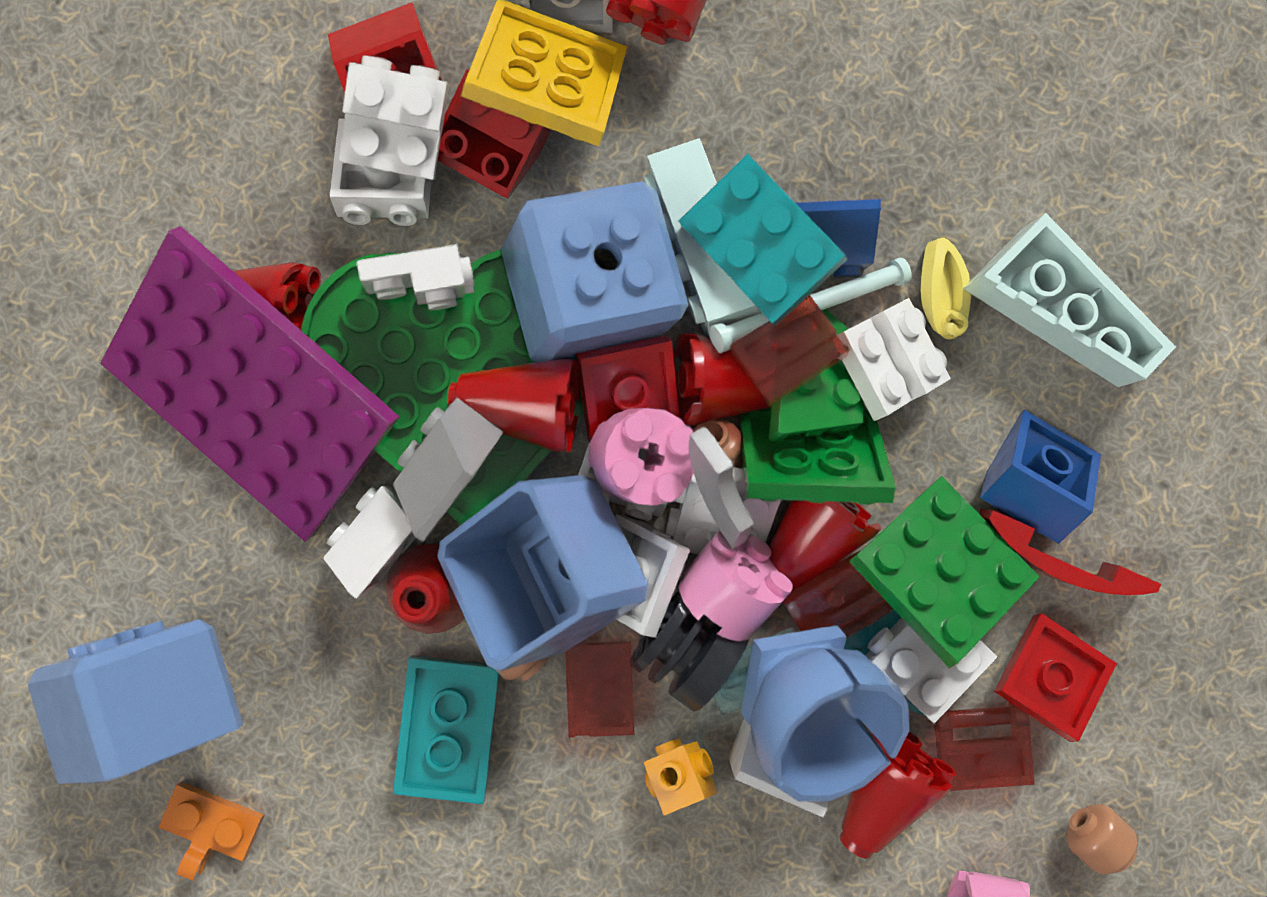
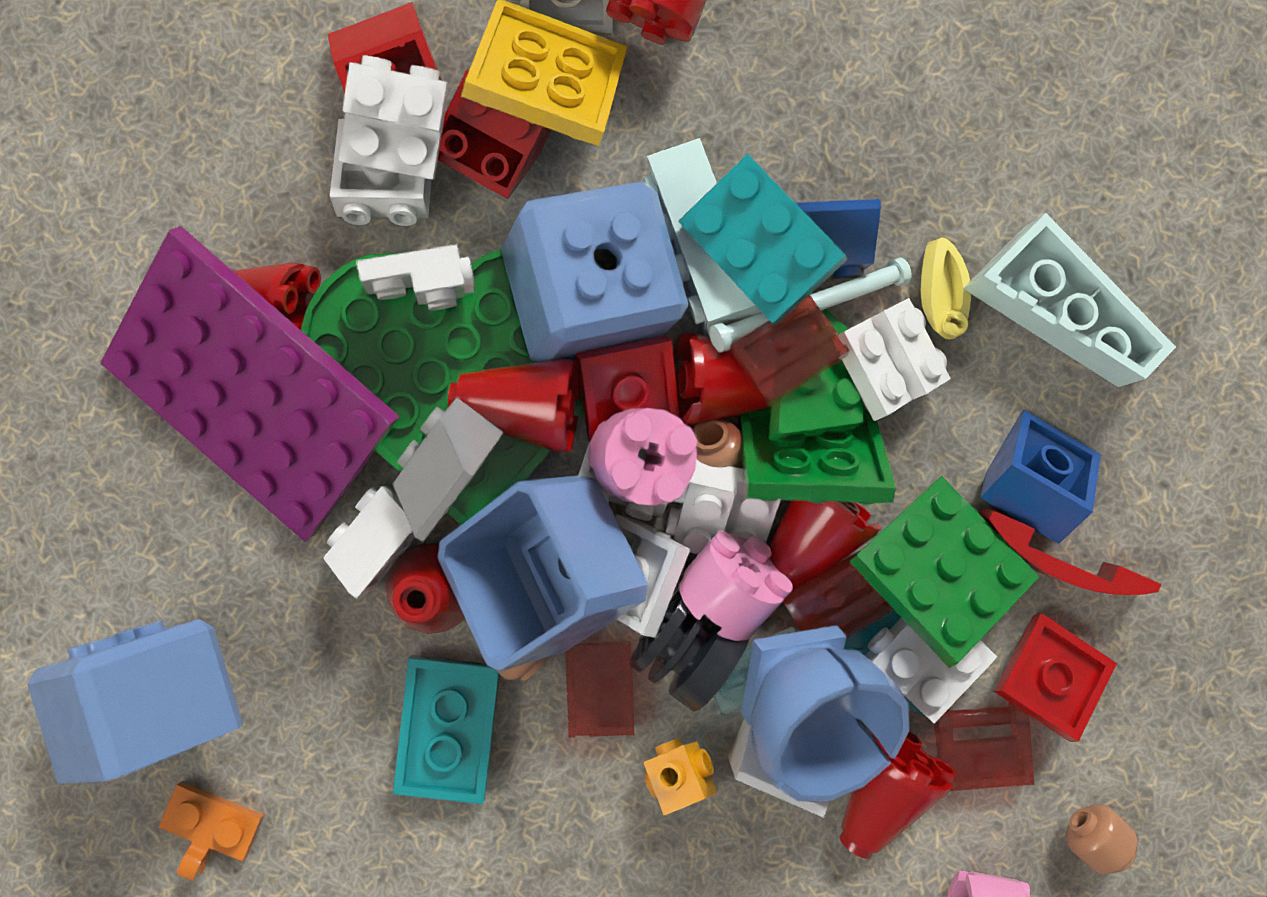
light grey tile [689,427,754,549] -> none

